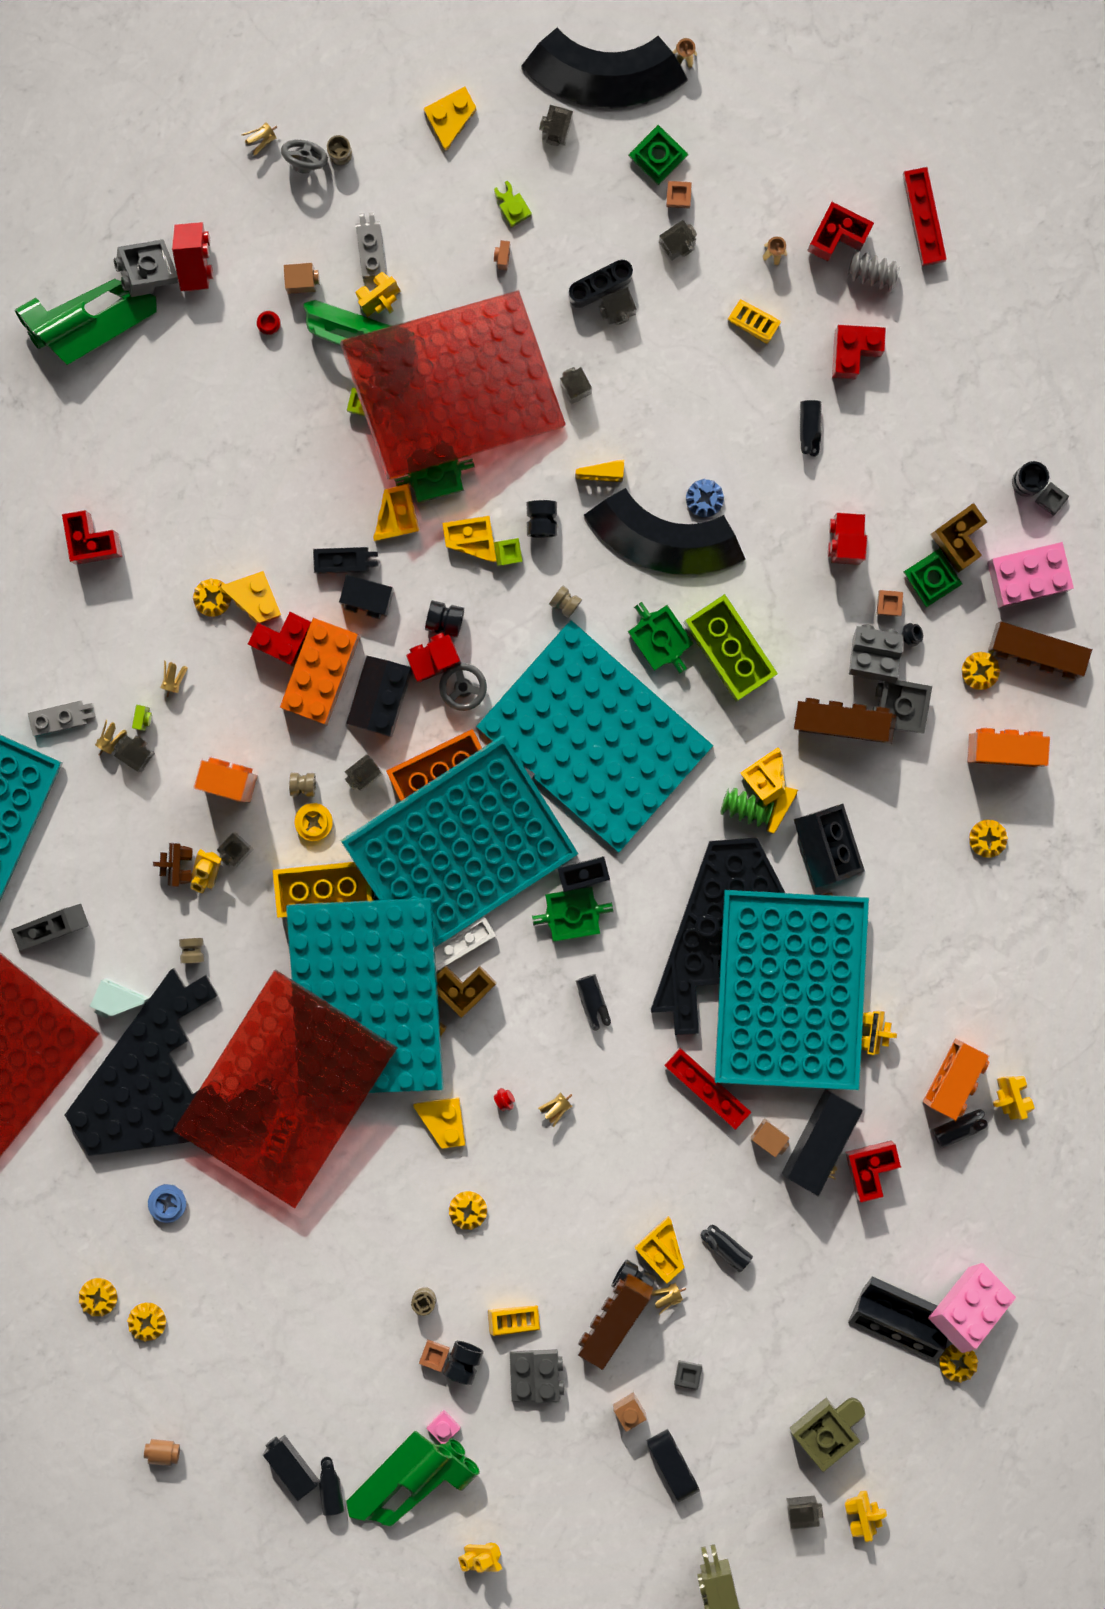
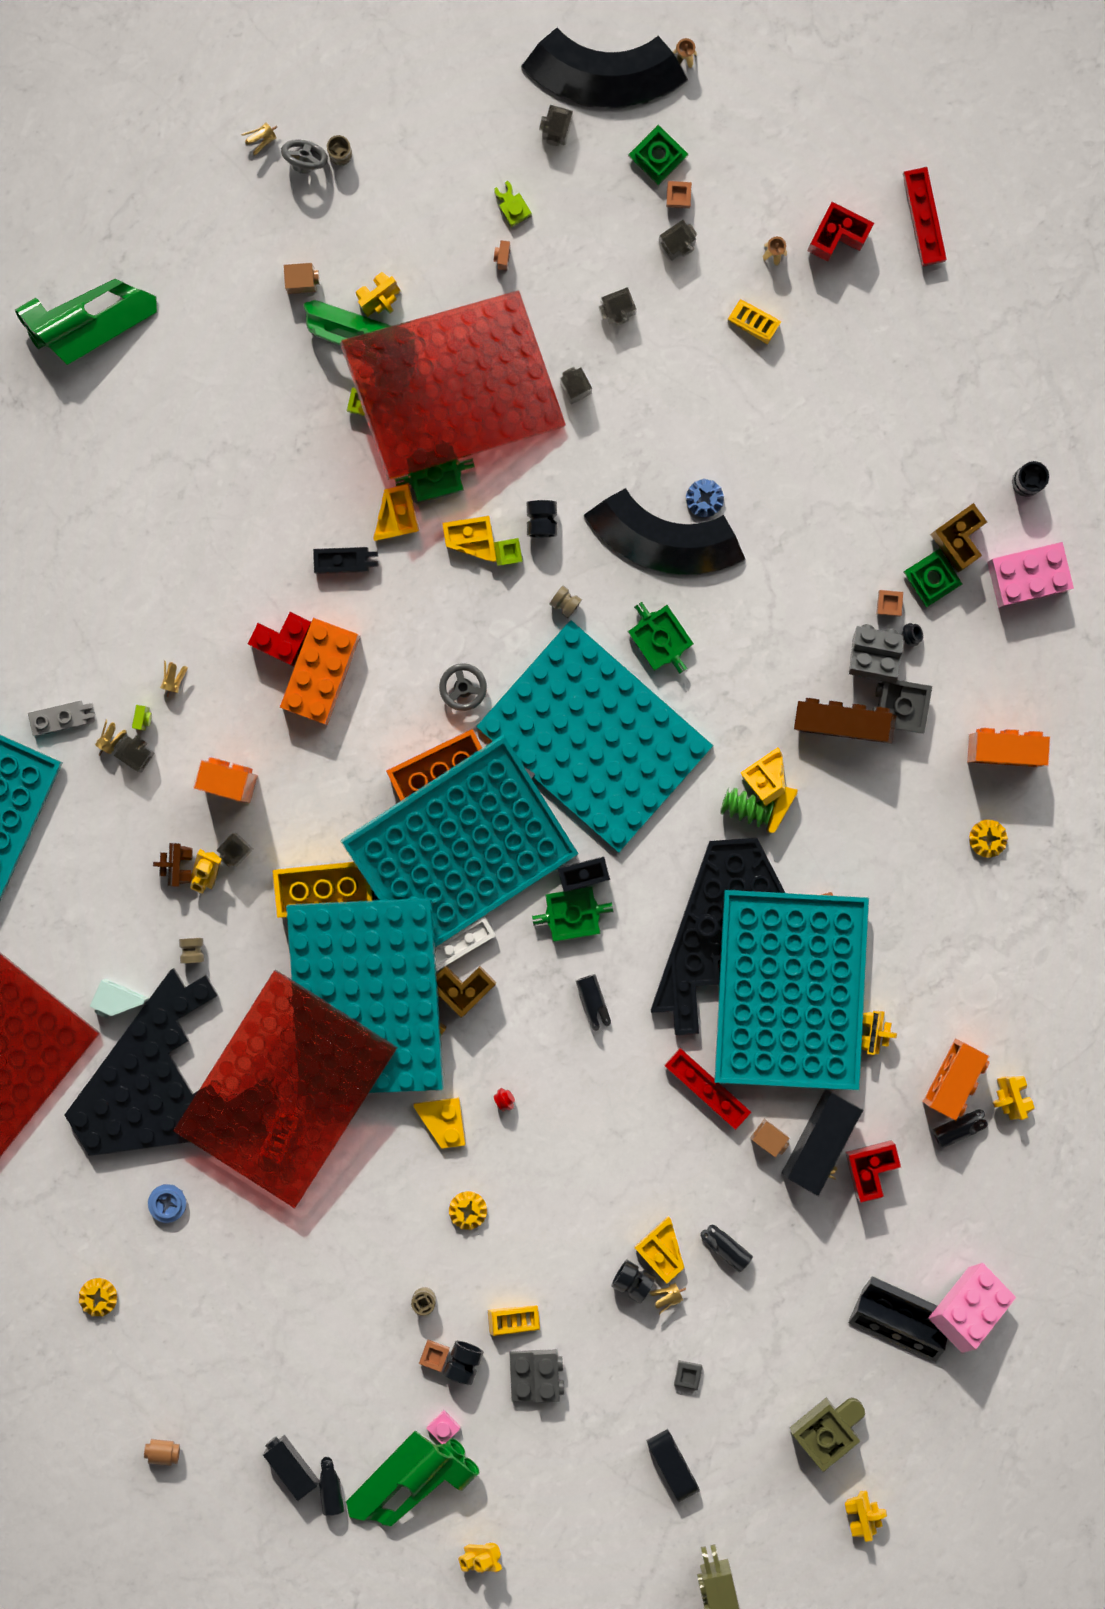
dark grey slope [11,904,89,952] -> none
red brick [62,510,122,565] -> none
dark grey plate [114,239,178,297] -> none
yellow gear [127,1303,166,1342] -> none
red brick [172,222,213,291] -> none
yellow gear [193,578,231,617] -> none
yellow wing [220,571,281,624] -> none
red plate [257,311,281,335] -> none
dark tan wheel [289,773,316,797] -> none
yellow gear [294,803,333,841] -> none
black brick [339,575,394,619] -> none
clear smoke brick [345,754,383,791] -> none
black slope [346,656,412,737] -> none
light grey hinge [356,212,386,279] -> none
red brick [406,633,461,683] -> none
yellow wing [423,86,477,151] -> none
black wheel [425,600,465,638] -> none
pearl gold piece [538,1092,573,1127] -> none
black beam [569,259,633,308] -> none
yellow slope [575,460,624,482] -> none
reddish brown brick [578,1273,653,1370] -> none
medium nougat brick [613,1392,647,1432] -> none
lime brick [684,594,778,702] -> none
clear smoke brick [786,1496,823,1529] -> none
black slope [793,804,865,888] -> none
black piece [800,400,821,457] -> none
red brick [827,513,867,565] -> none
red brick [832,325,886,379] -> none
light grey piece [847,250,900,292] -> none
yellow gear [939,1344,978,1383] -> none
yellow gear [962,651,1001,690] -> none
reddish brown brick [988,621,1093,681] -> none
dark grey tile [1035,482,1069,516] -> none

